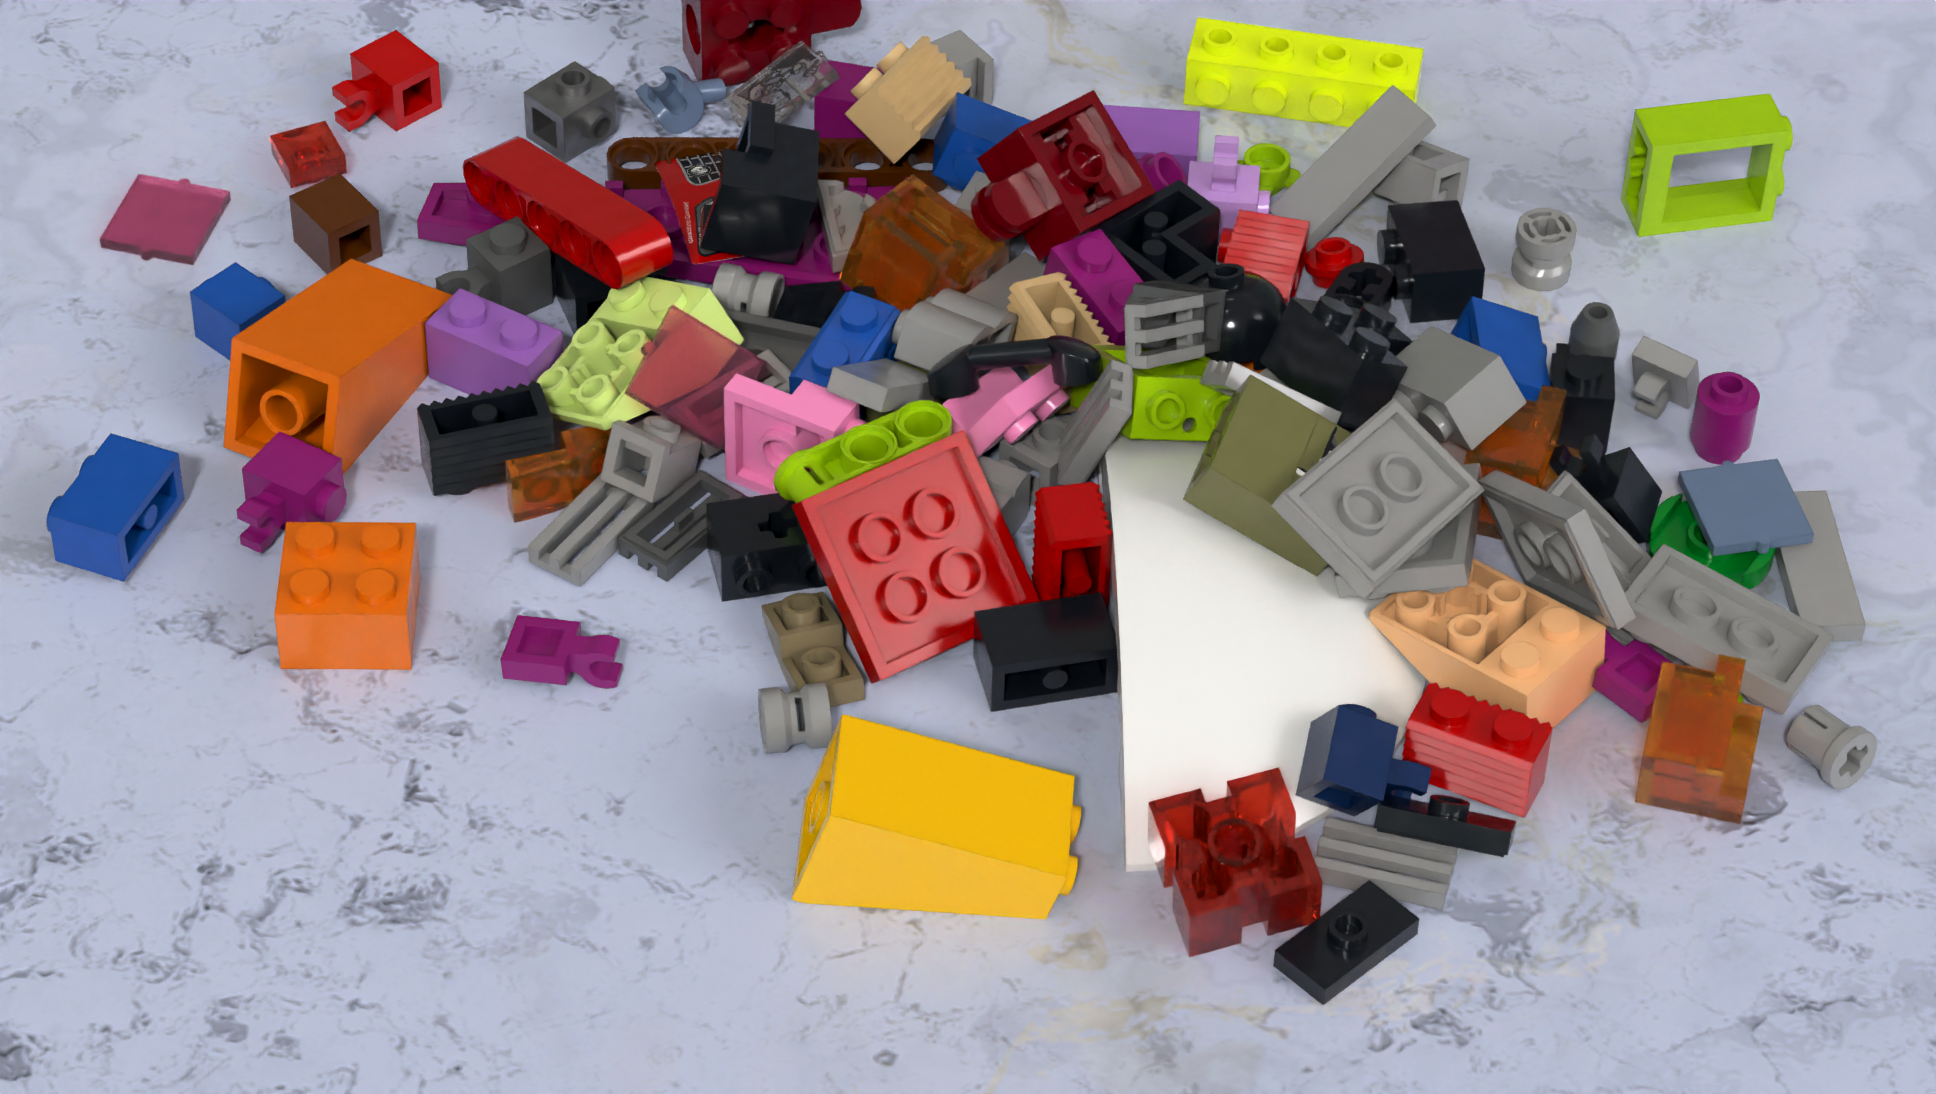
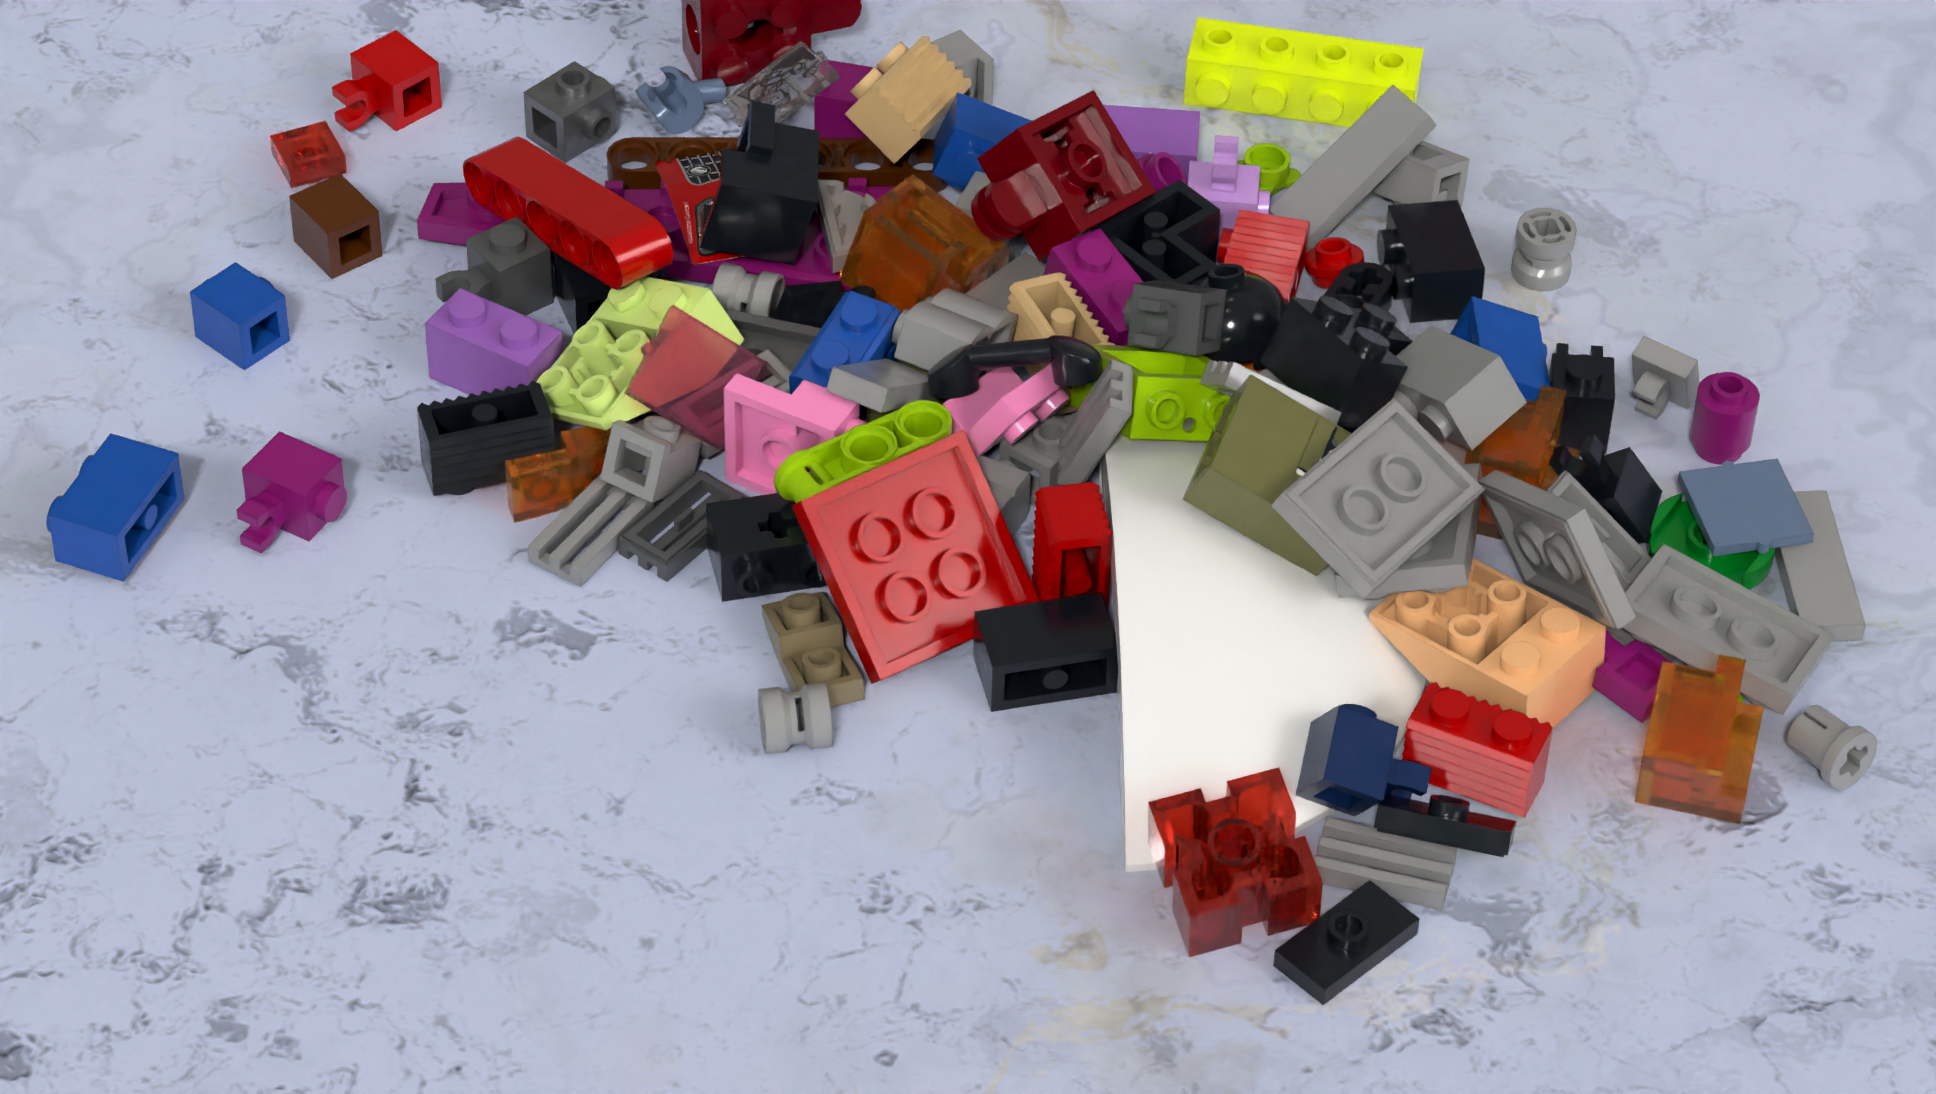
clear pink piece [100,174,231,265] -> none
orange slope [224,259,453,475] -> none
orange brick [274,522,421,670] -> none
magenta plate [500,615,623,689] -> none
yellow slope [792,714,1081,920] -> none
light grey tile [1124,294,1205,369] -> none
dark grey hose [1567,302,1620,361] -> none
lime window [1621,93,1793,237] -> none

